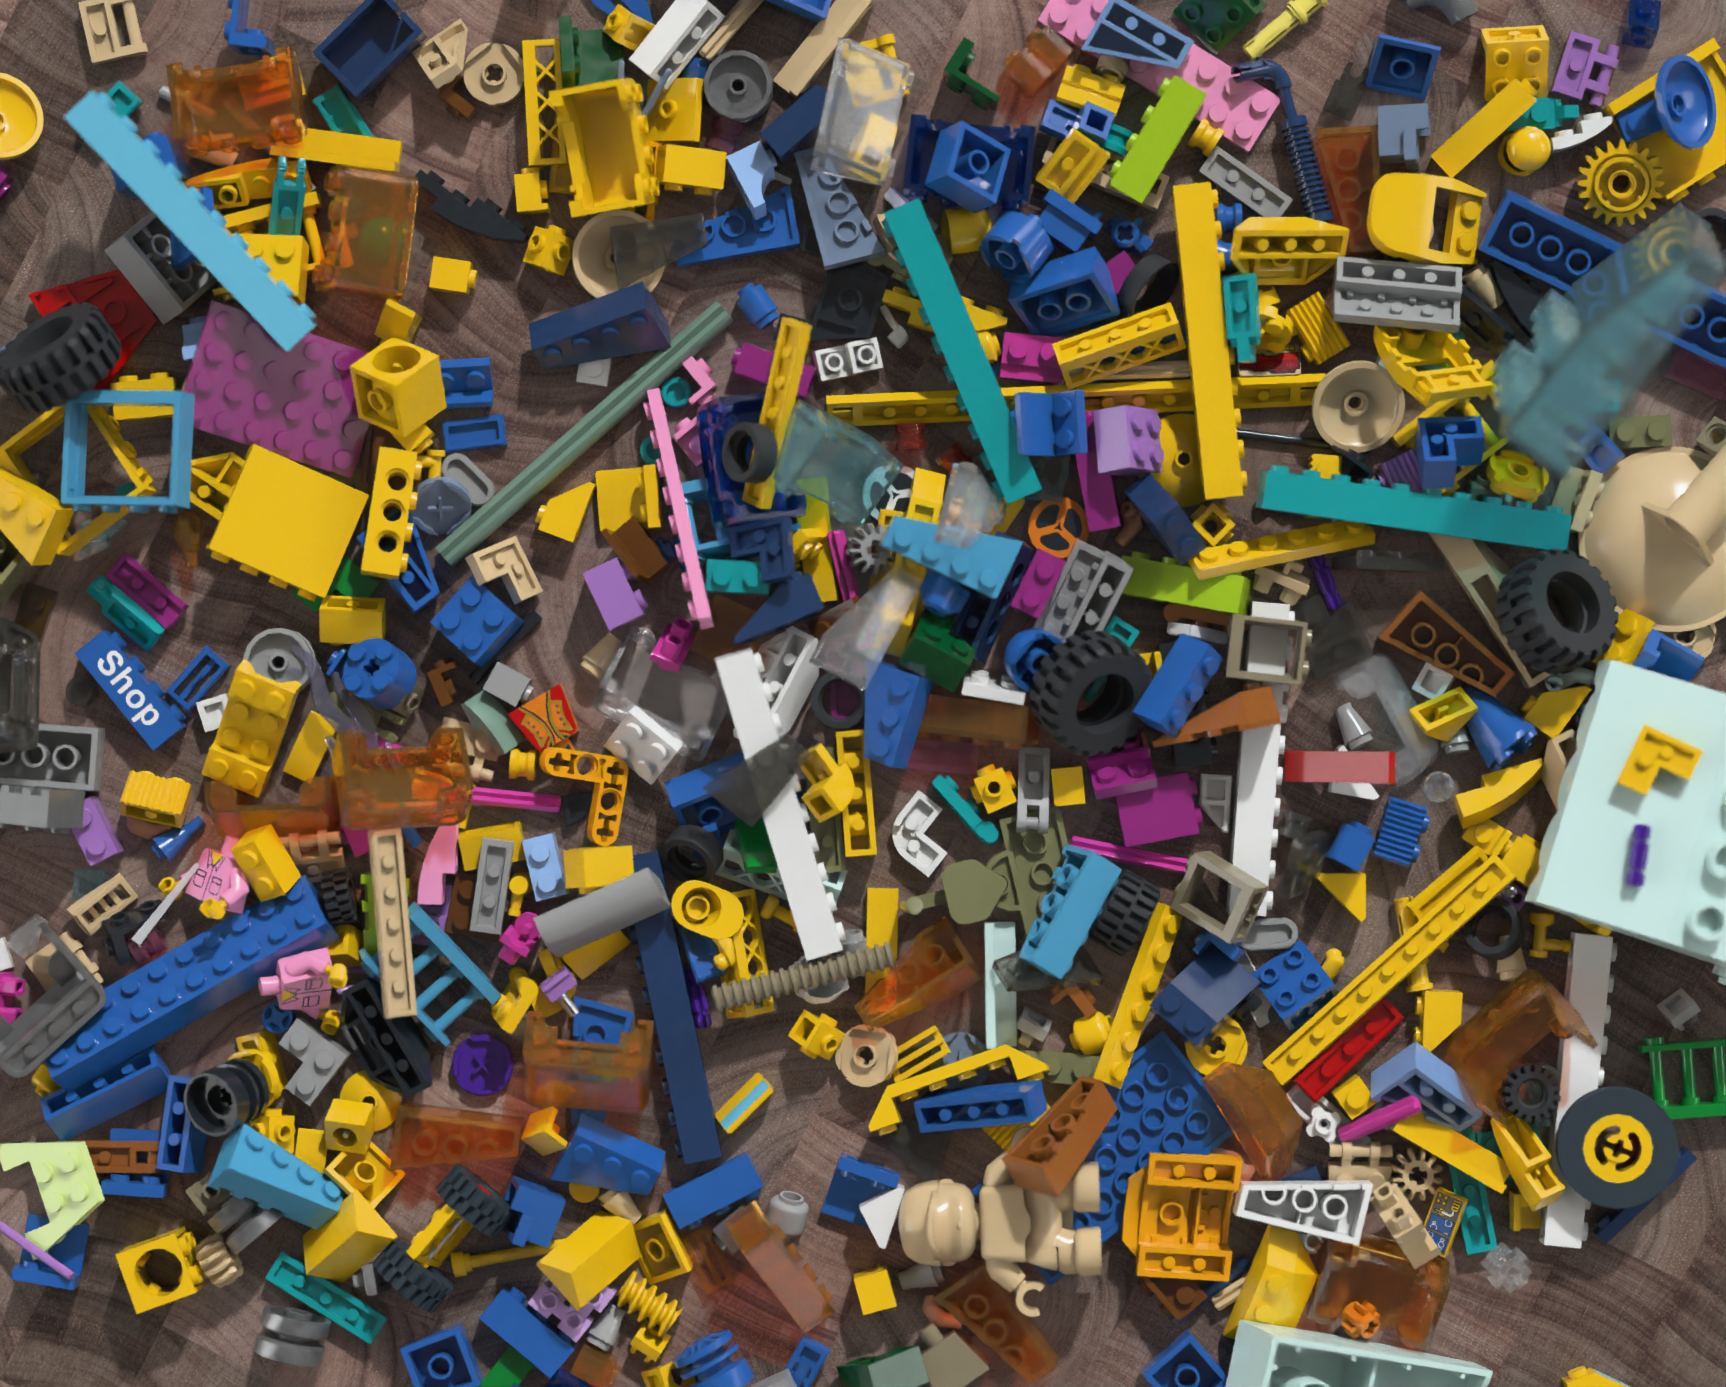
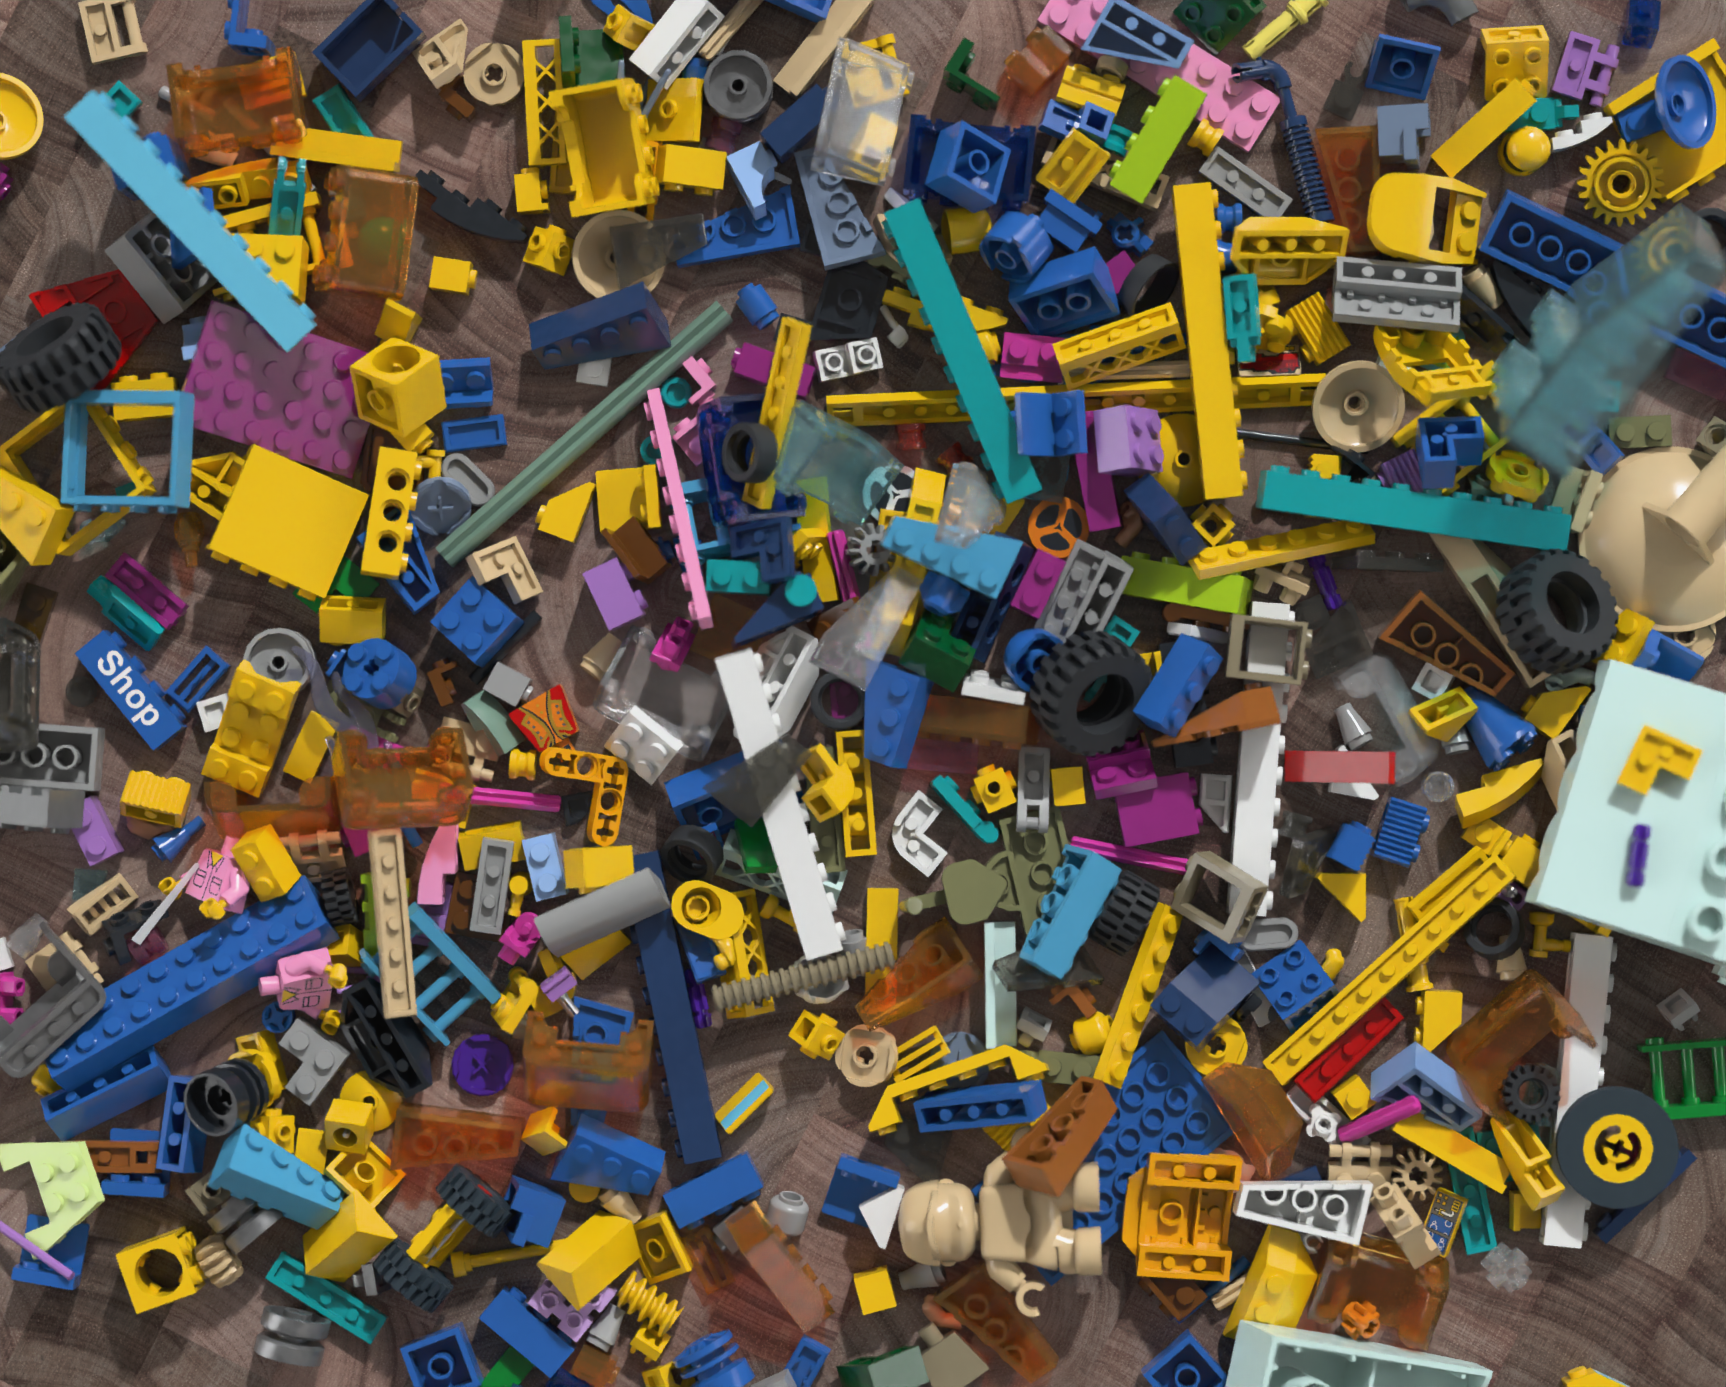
none -> teal tile [784,574,817,607]

